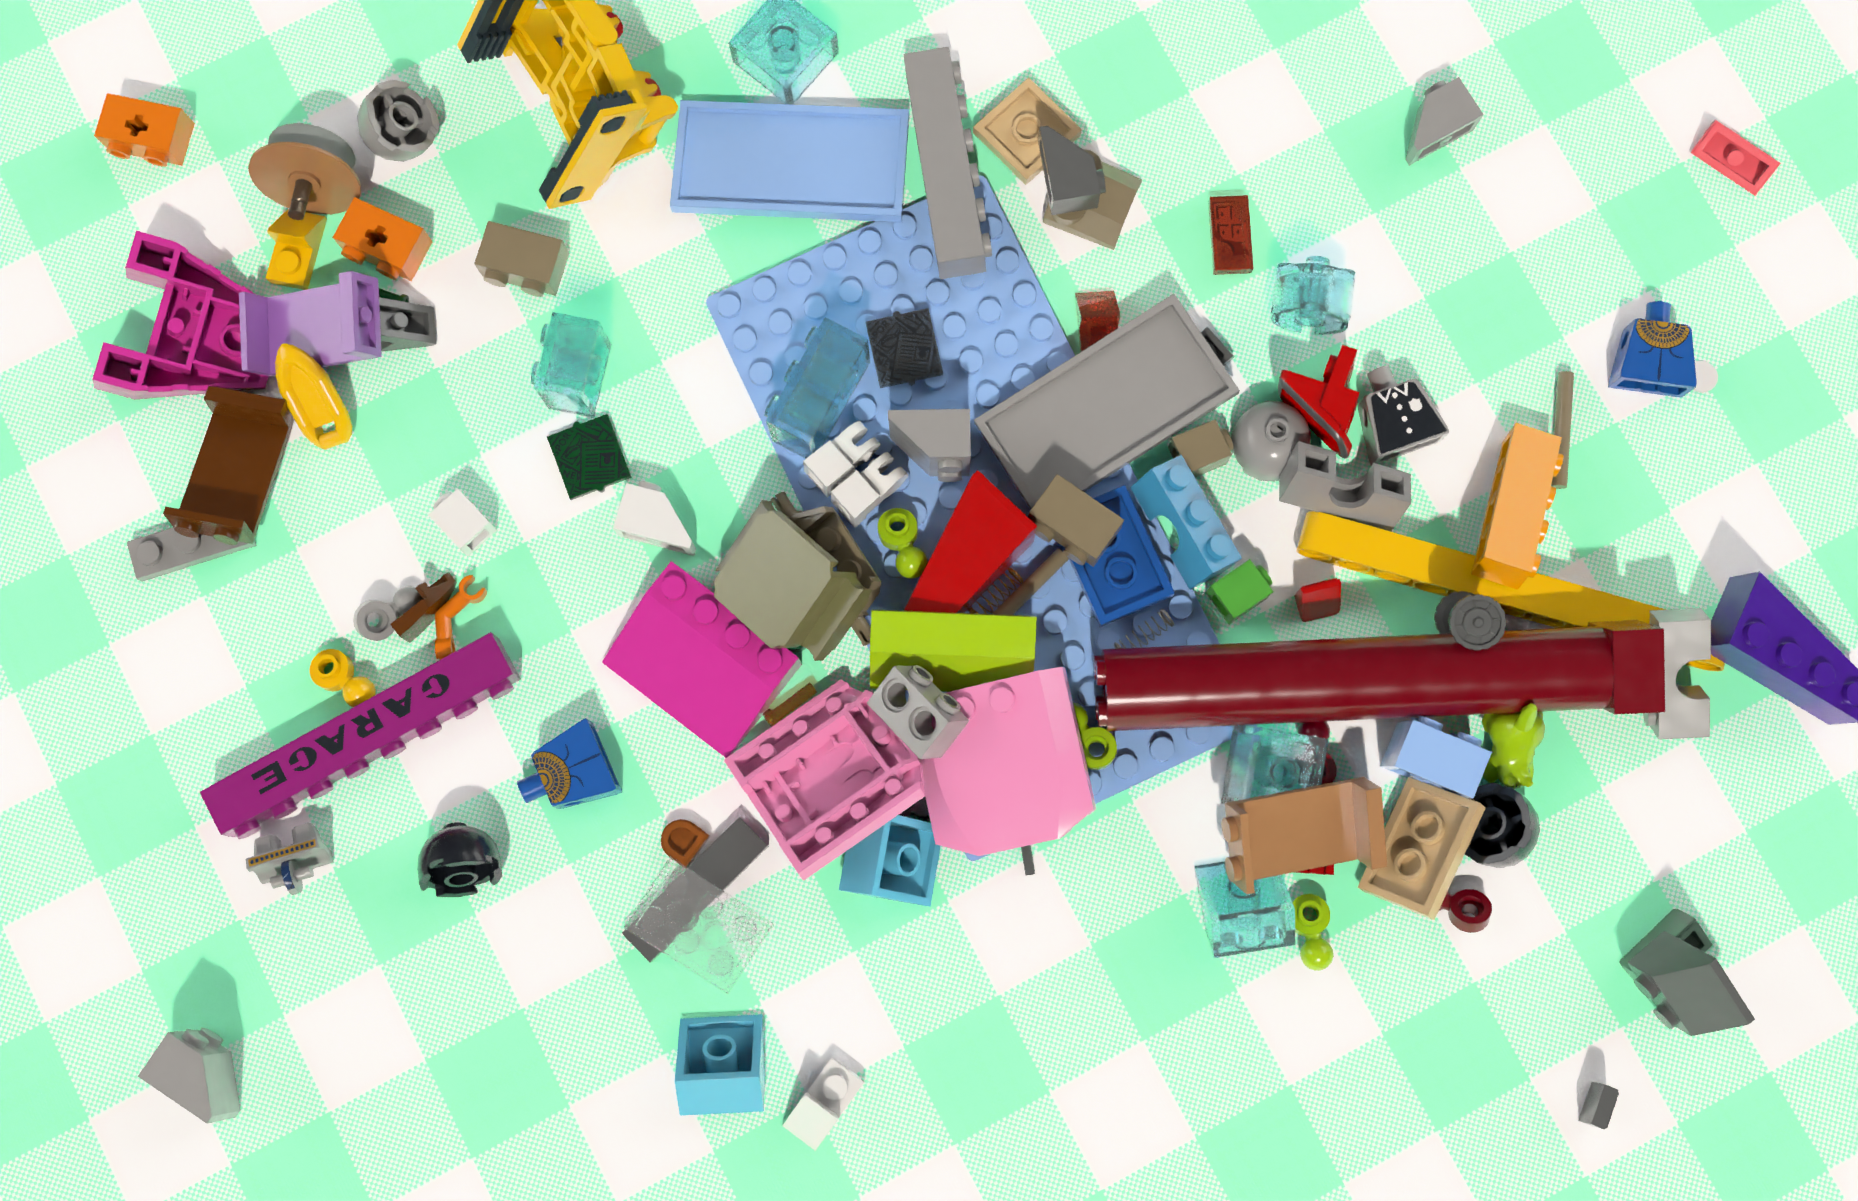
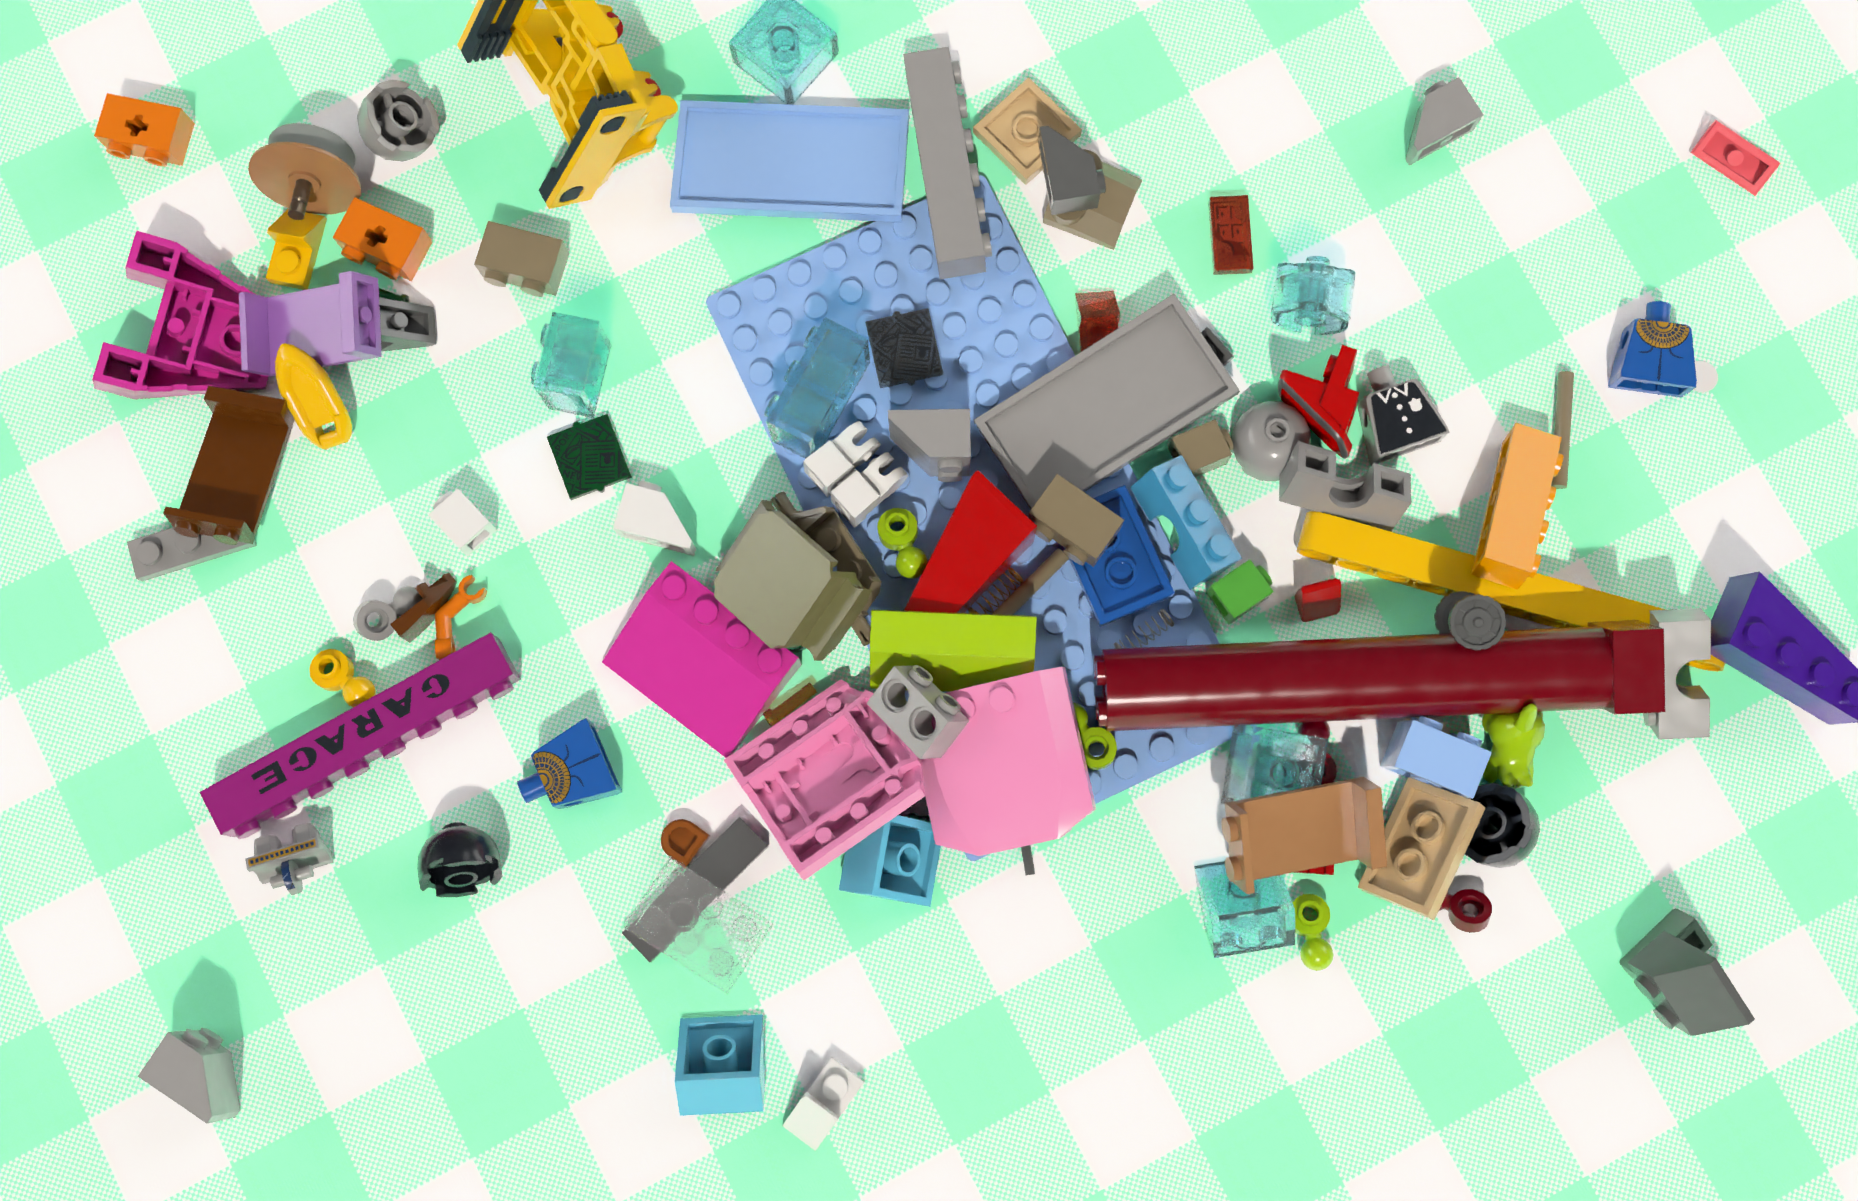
dark grey tile [1578,1082,1620,1130] -> none

